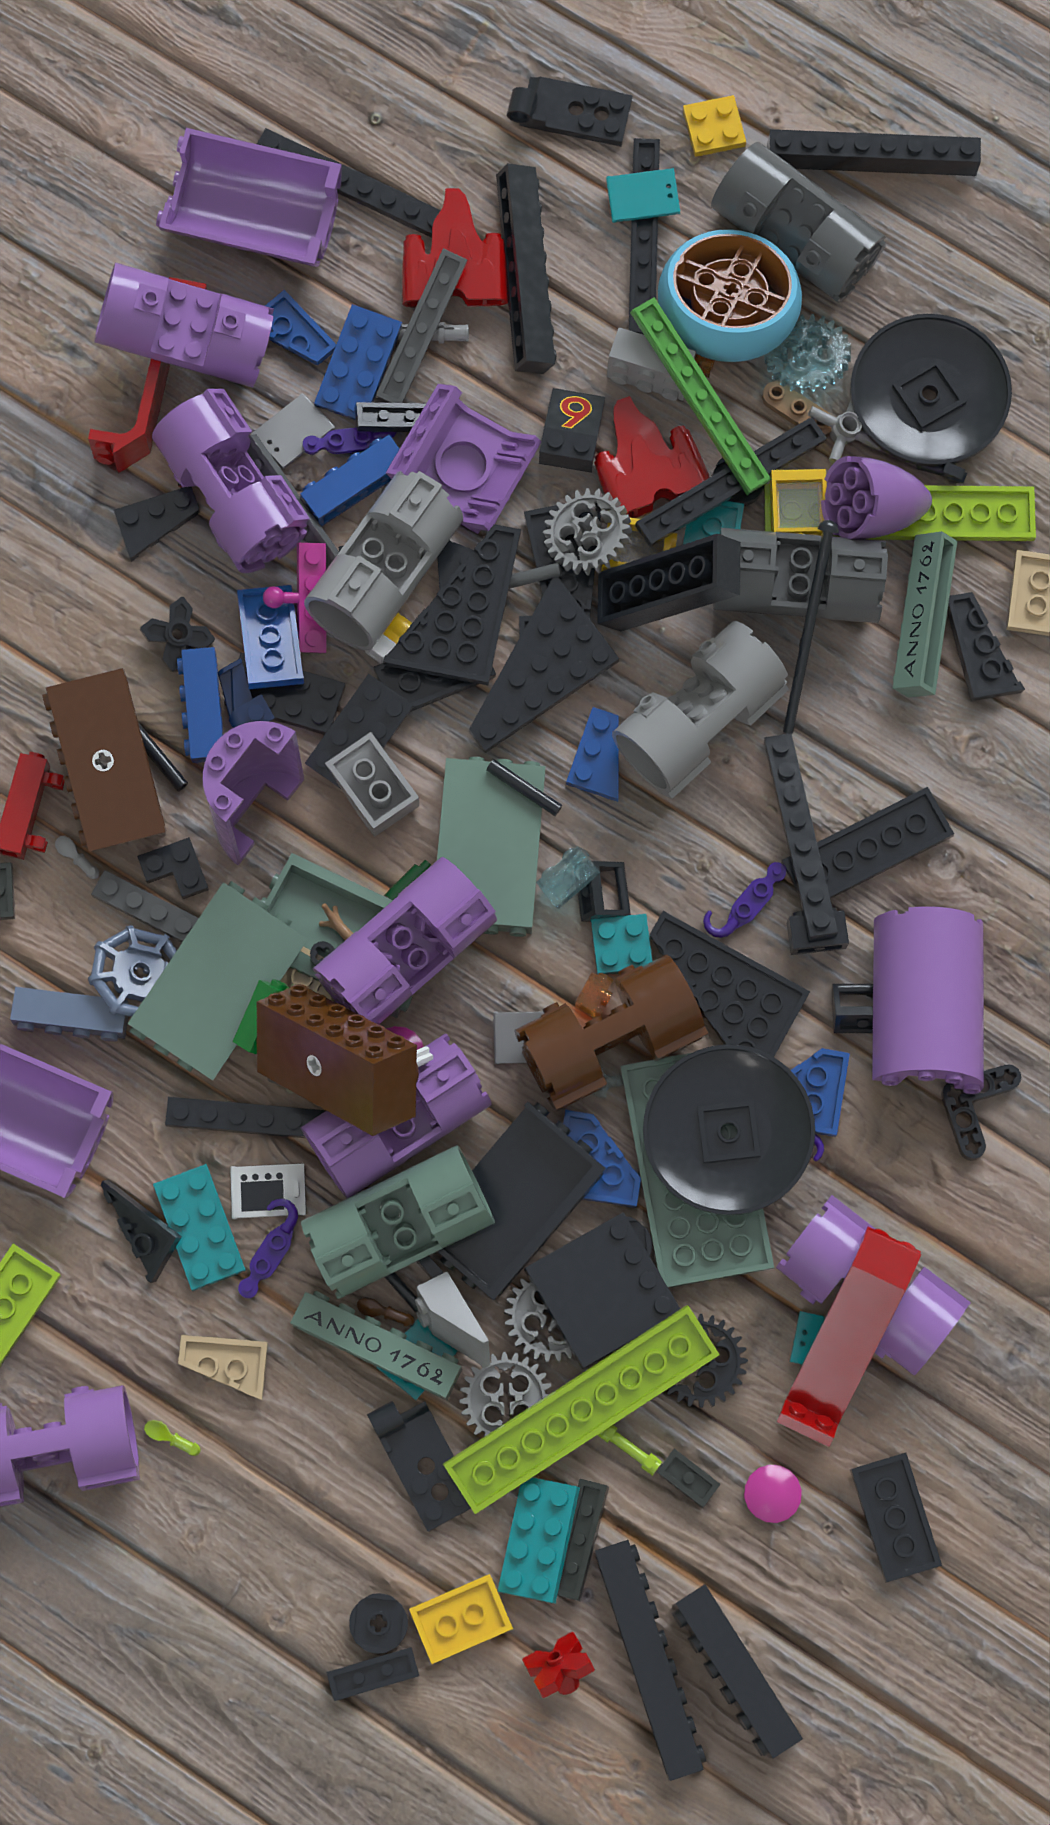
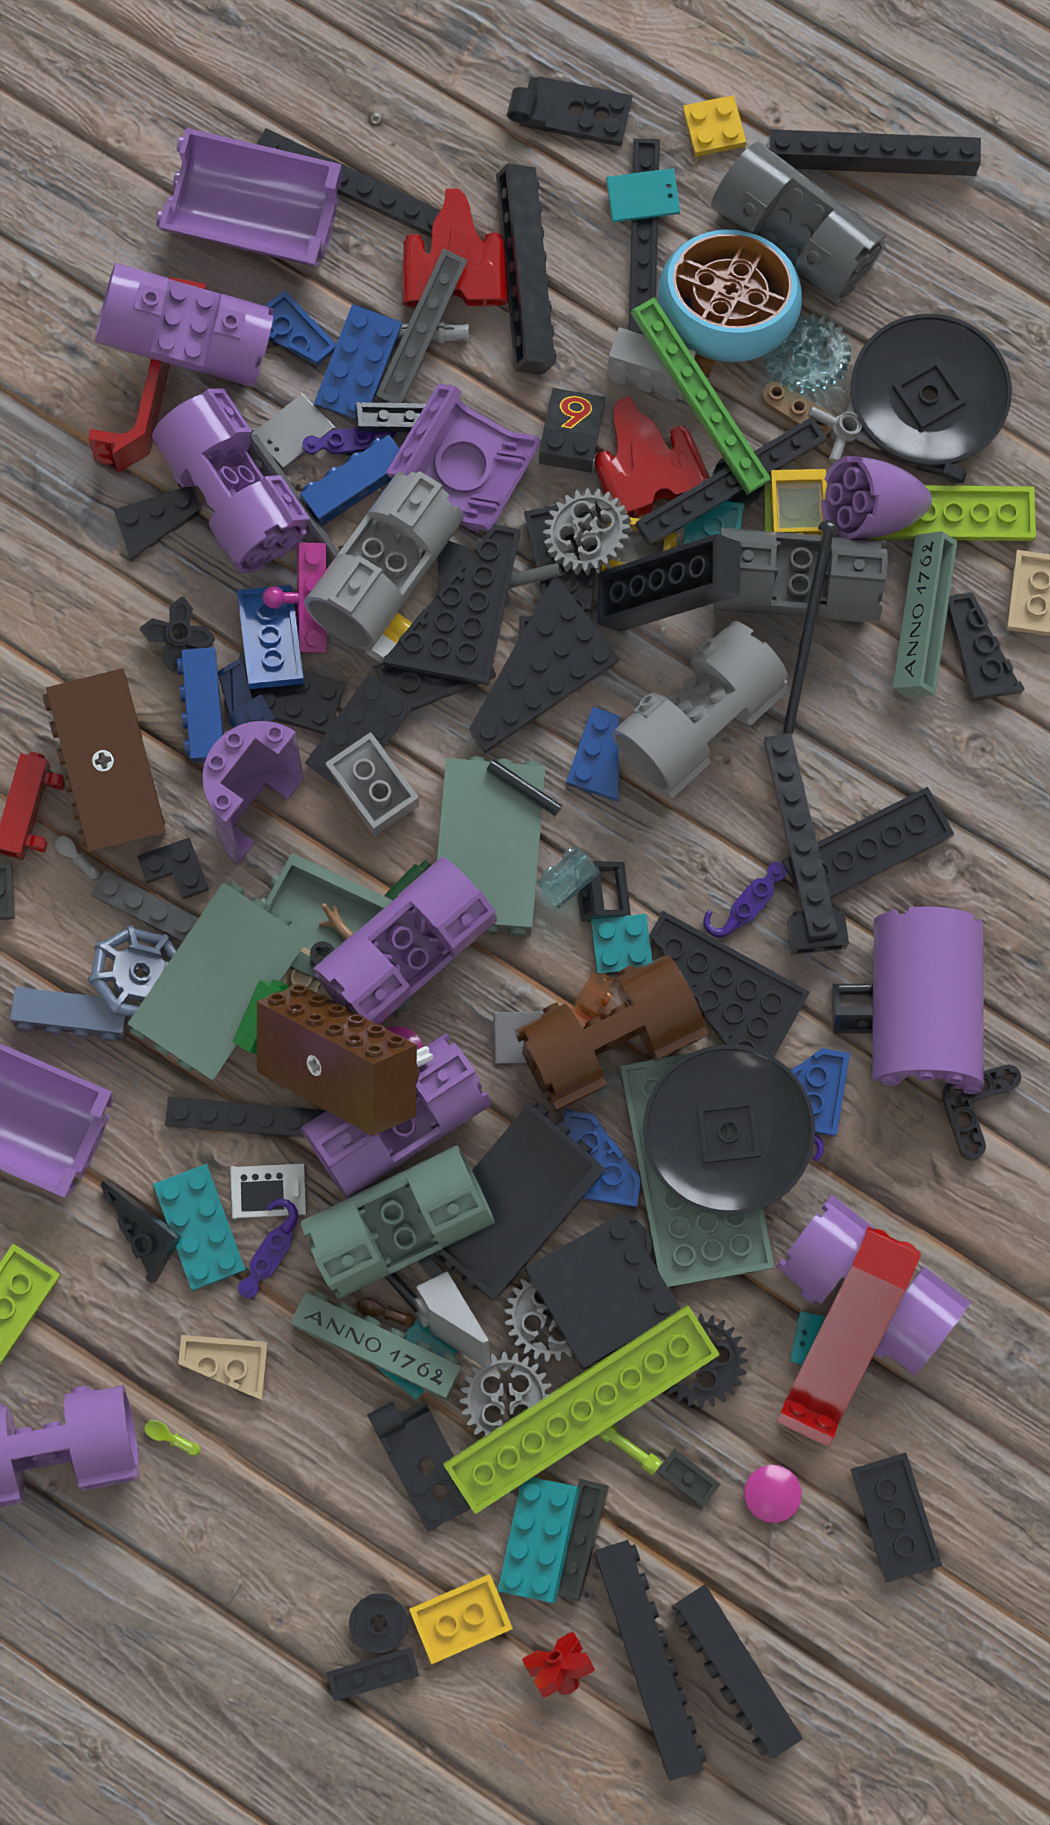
black piece [138,722,188,792] -> none

